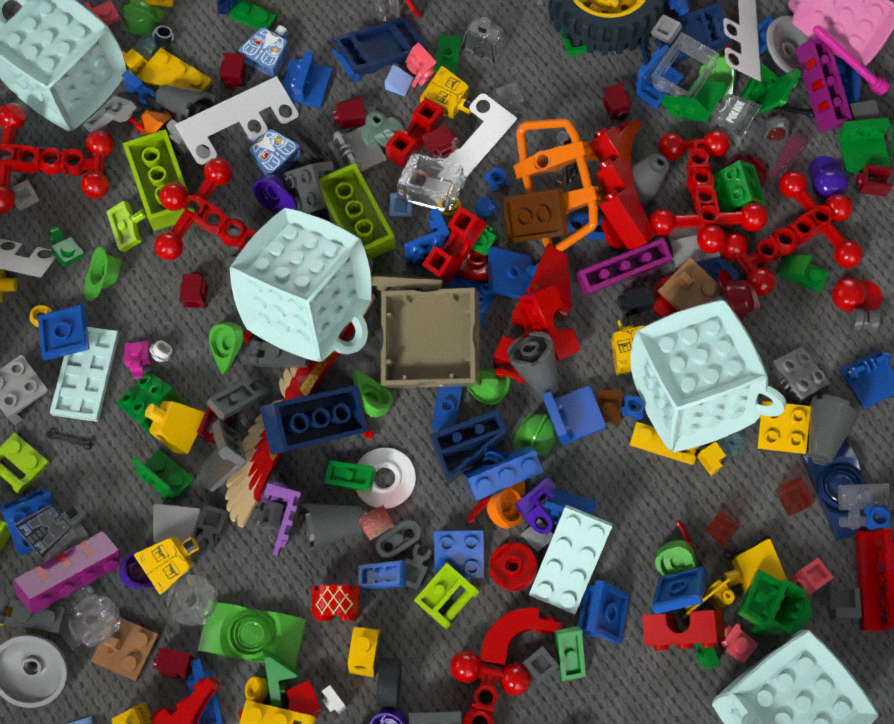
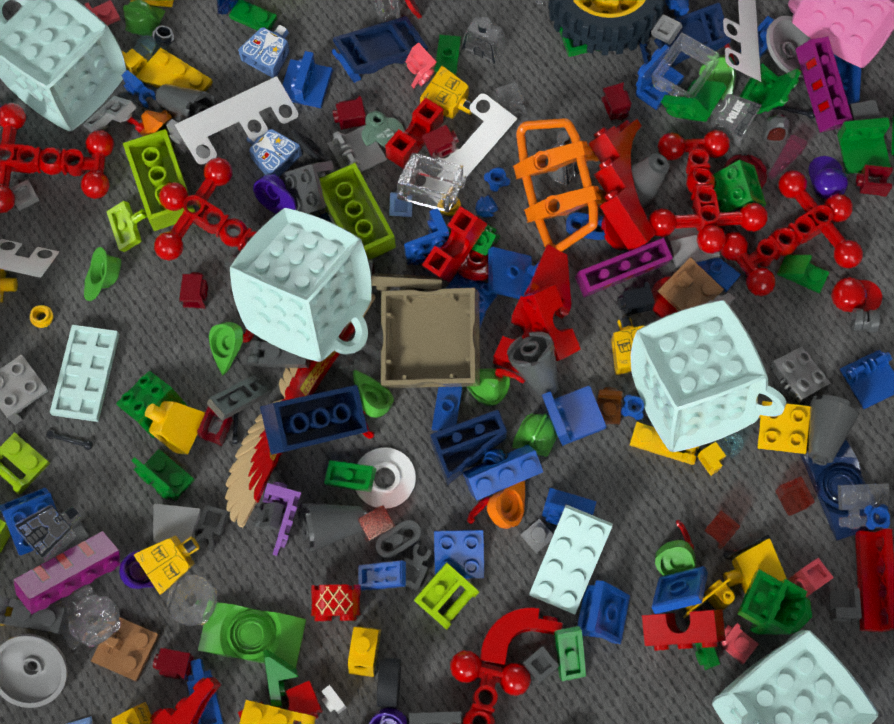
blue plate [38,304,90,361] -> none
green plate [48,226,84,267] -> none
dark pink plate [124,341,150,379] -> none
white plate [150,340,172,362] -> none
dark grey bracket [203,419,246,492] -> none
dark red window [220,53,247,89] -> none
yellow tile [245,676,268,703] -> none
light blue slope [385,65,414,96] -> none
red plate [489,542,538,591] -> none
reddish brown plate [502,188,569,243] -> none
dark purple piece [514,477,557,534] -> none
dark red piece [718,269,761,321] -> none
dark pink piece [813,25,890,96] -> none

